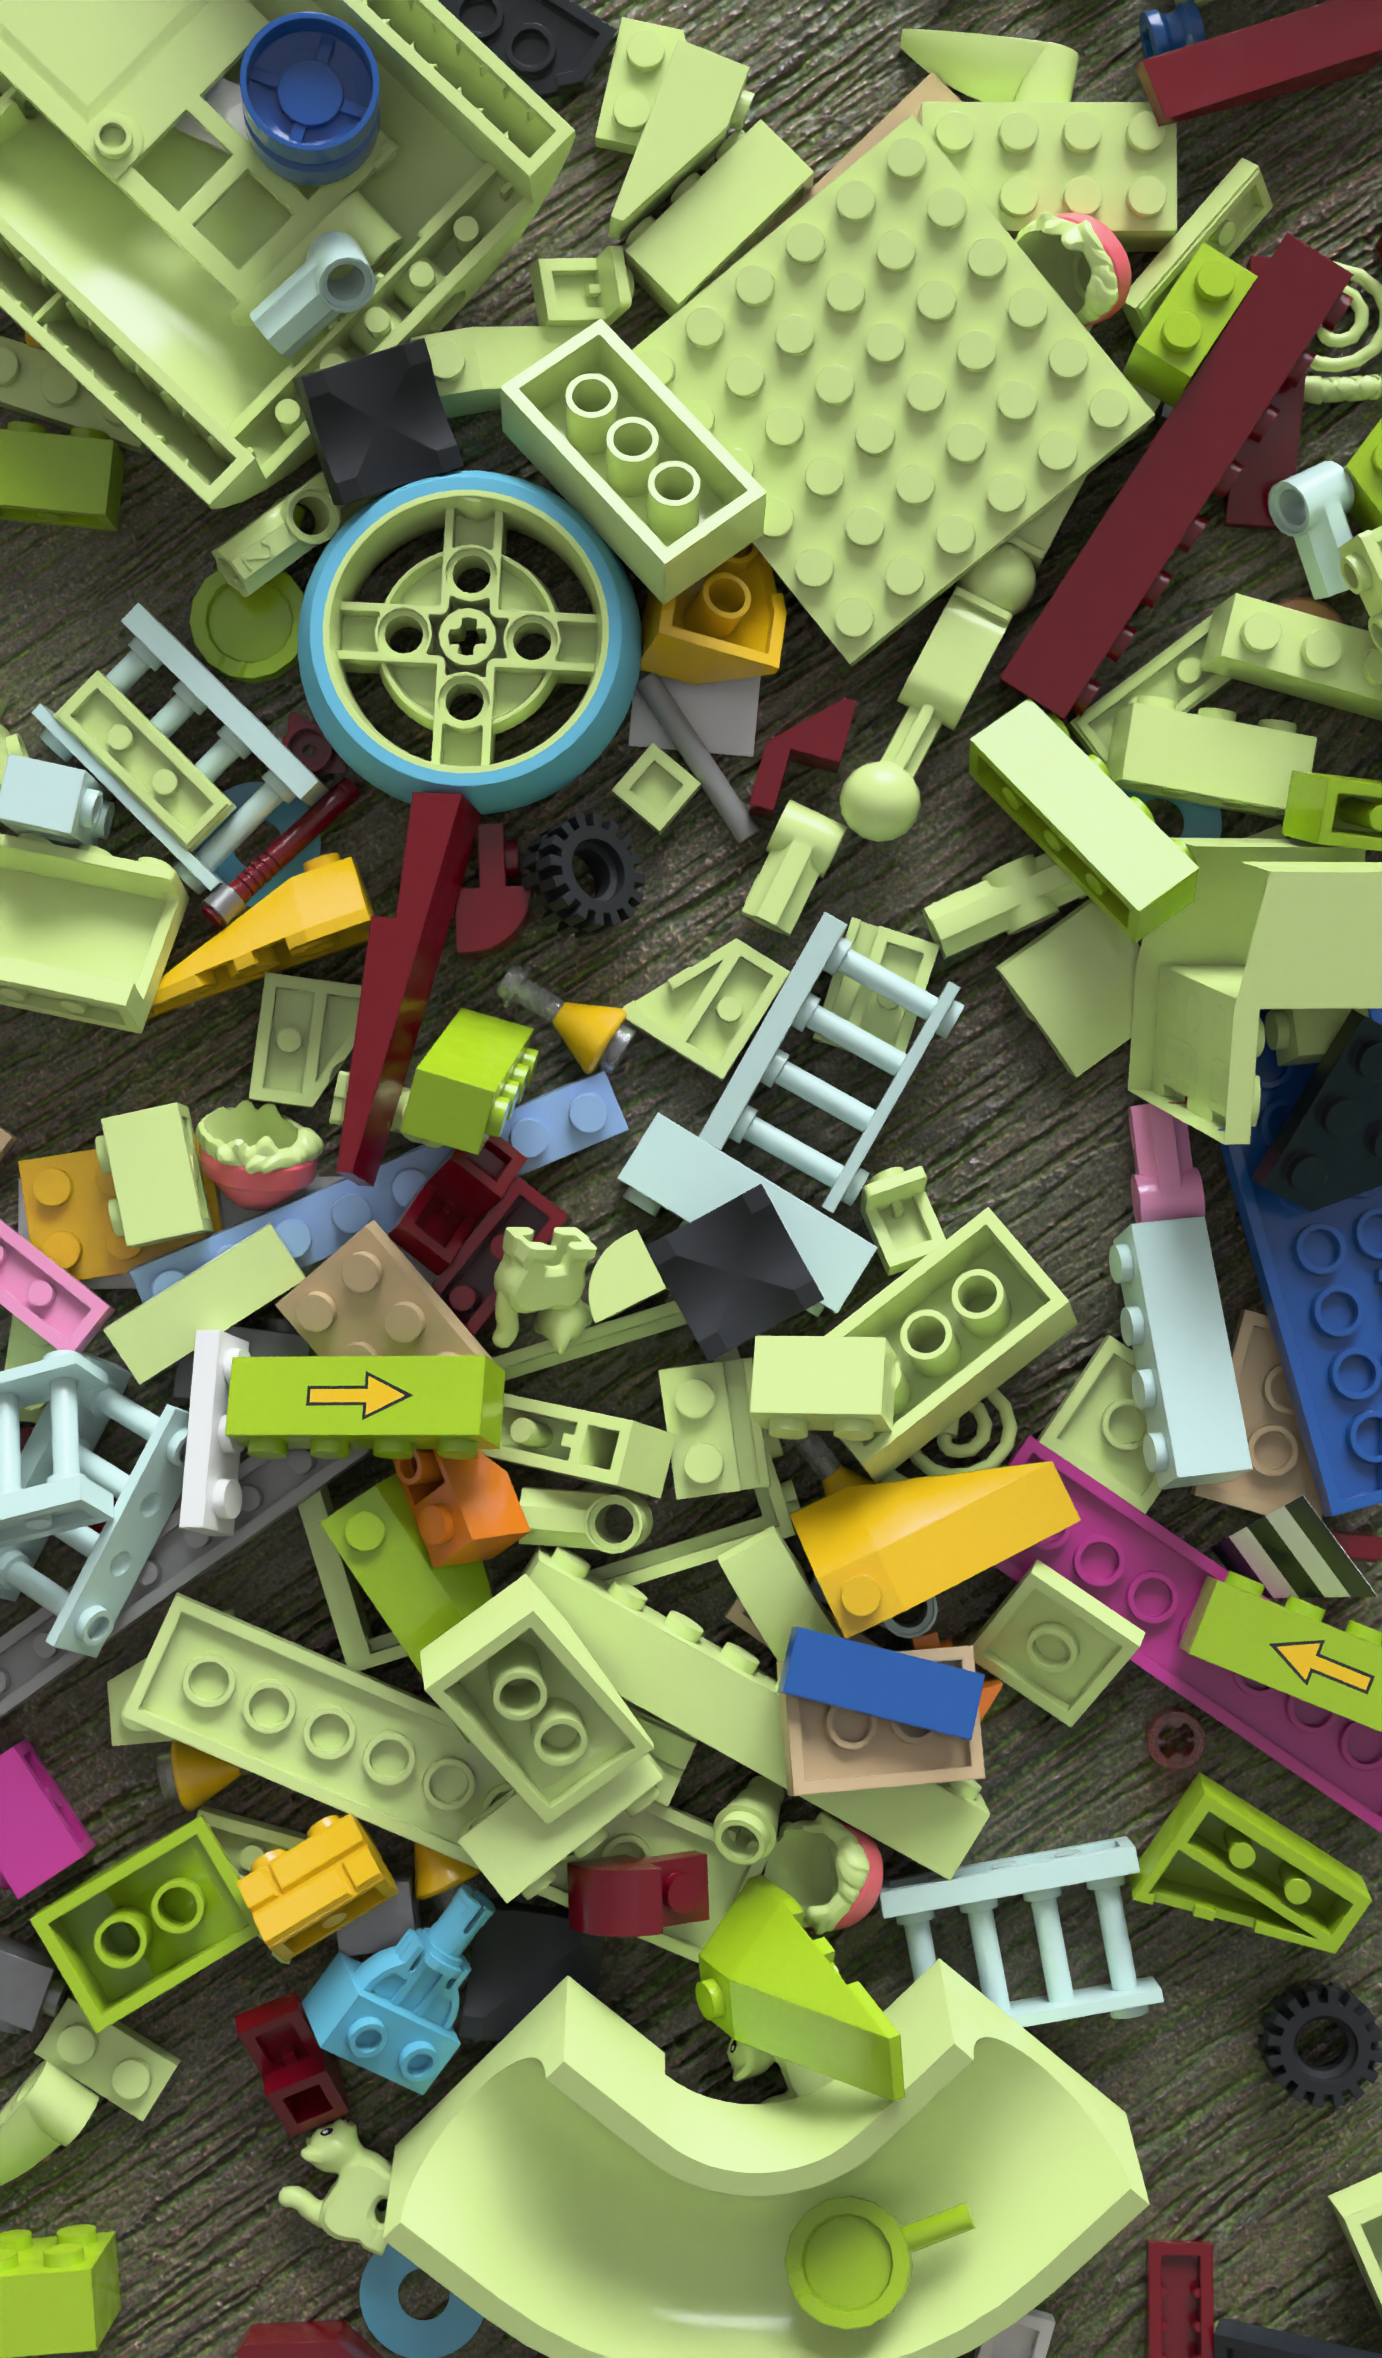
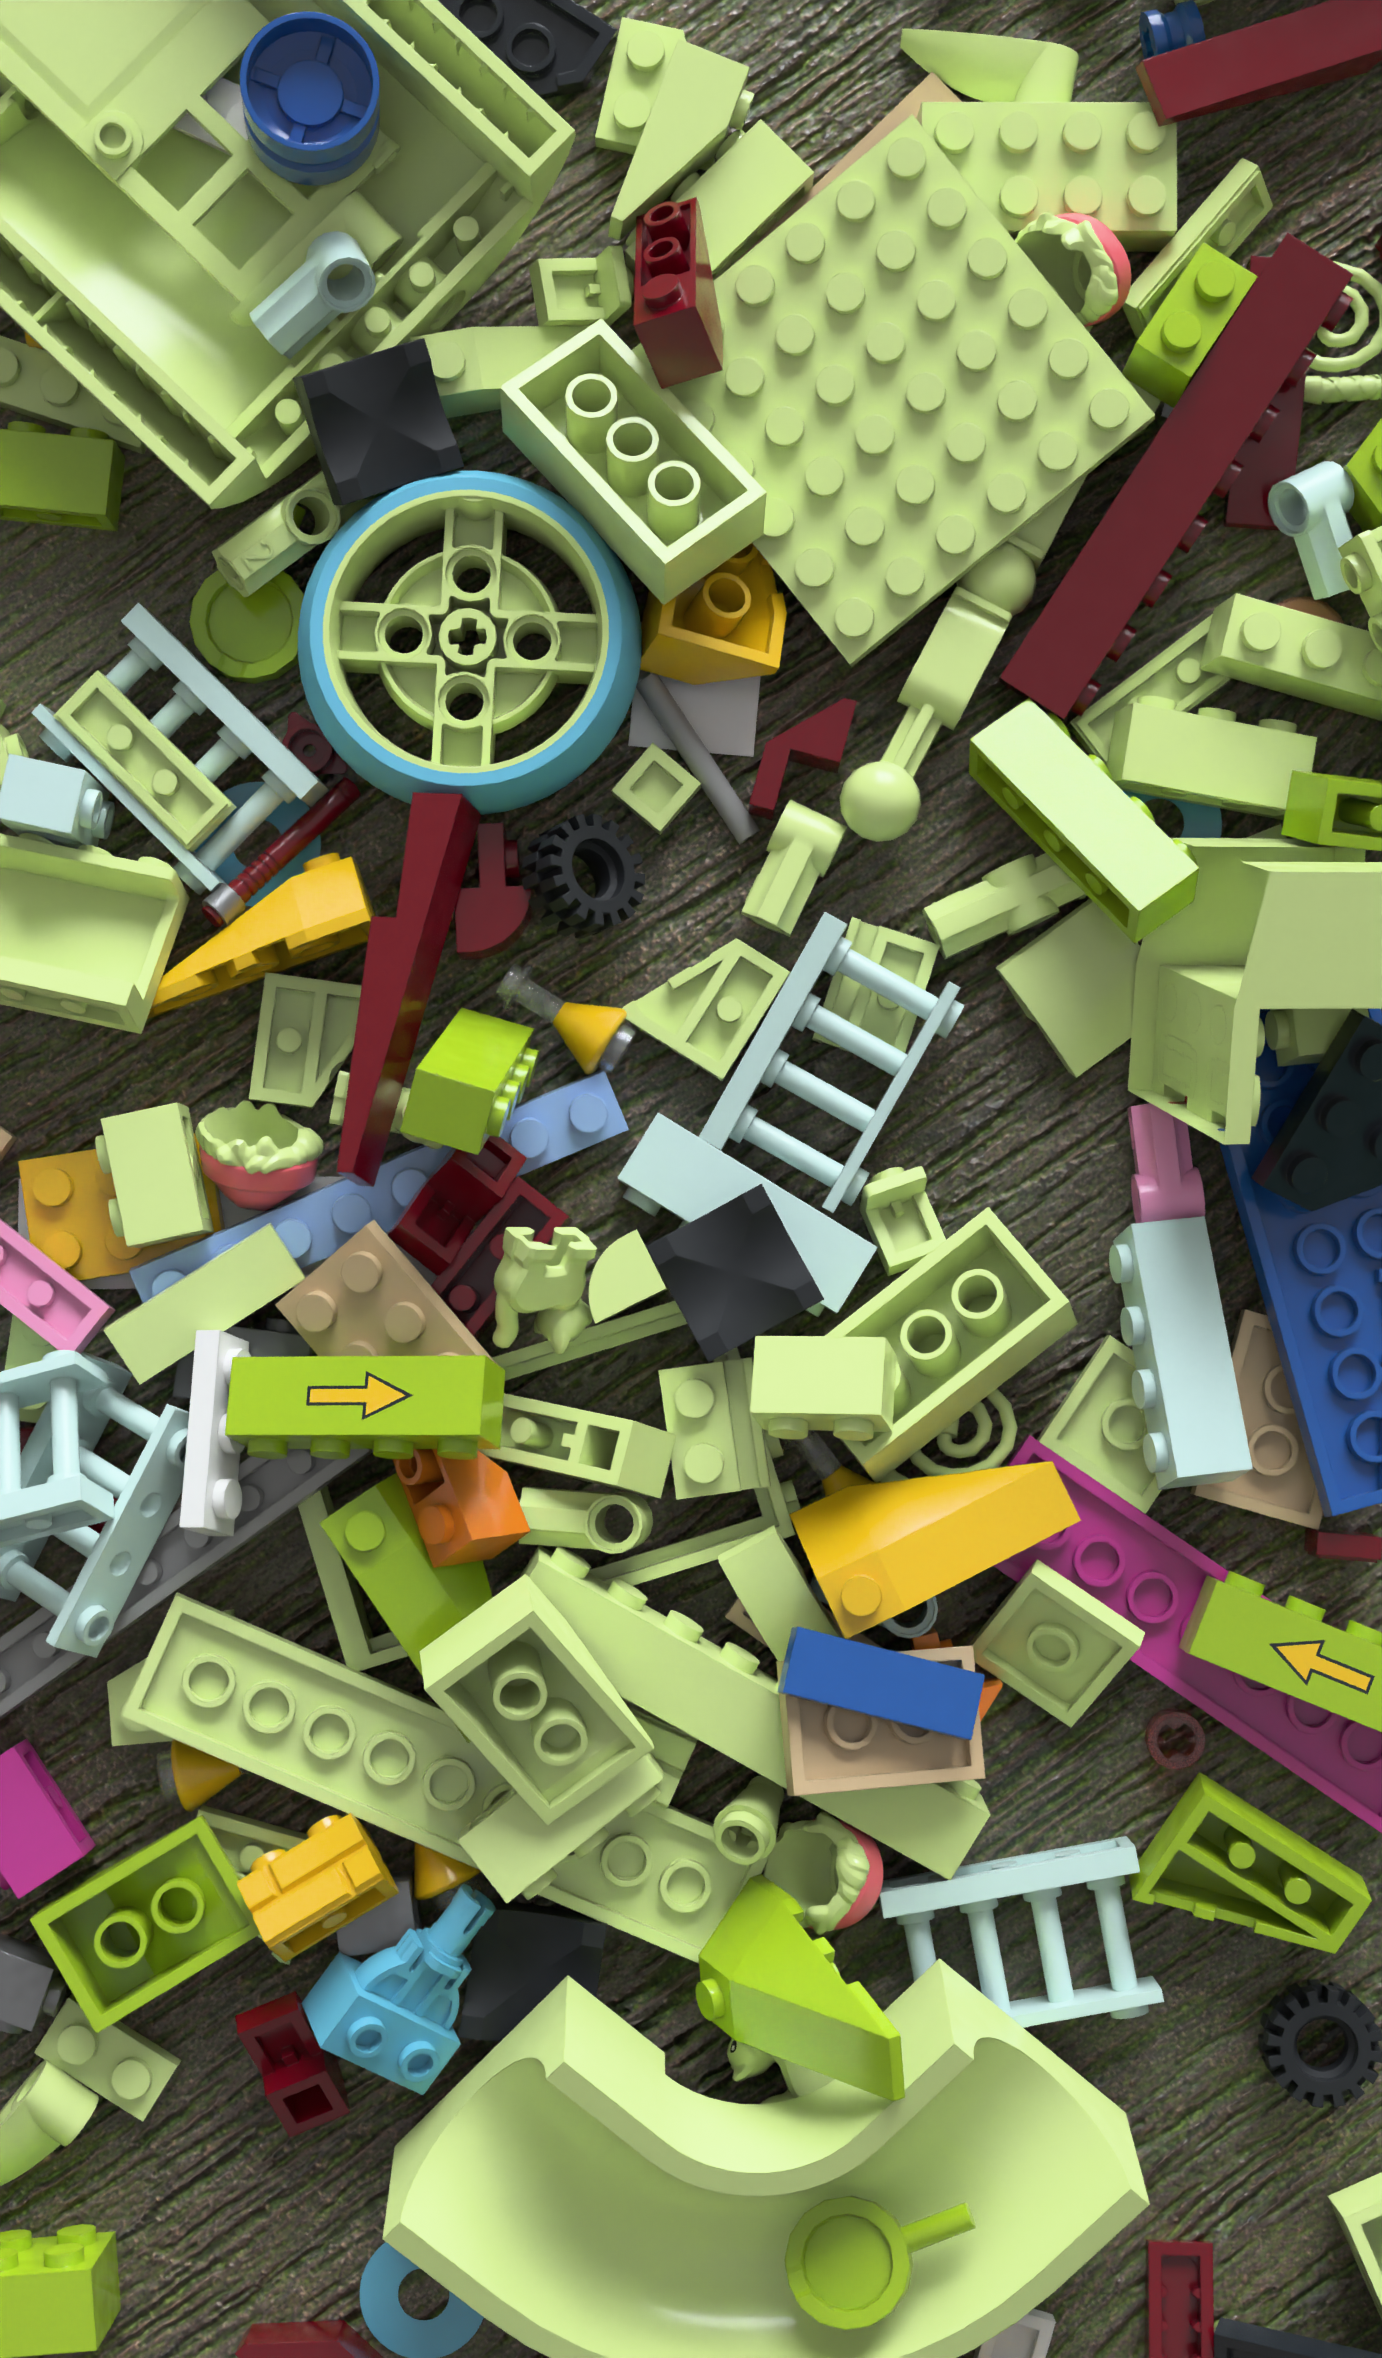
yellowish green animal [278,2117,392,2256] -> none
dark red brick [567,1850,710,1937] -> none
sticker [1211,1495,1377,1598] -> none
none -> dark red slope [633,197,723,389]

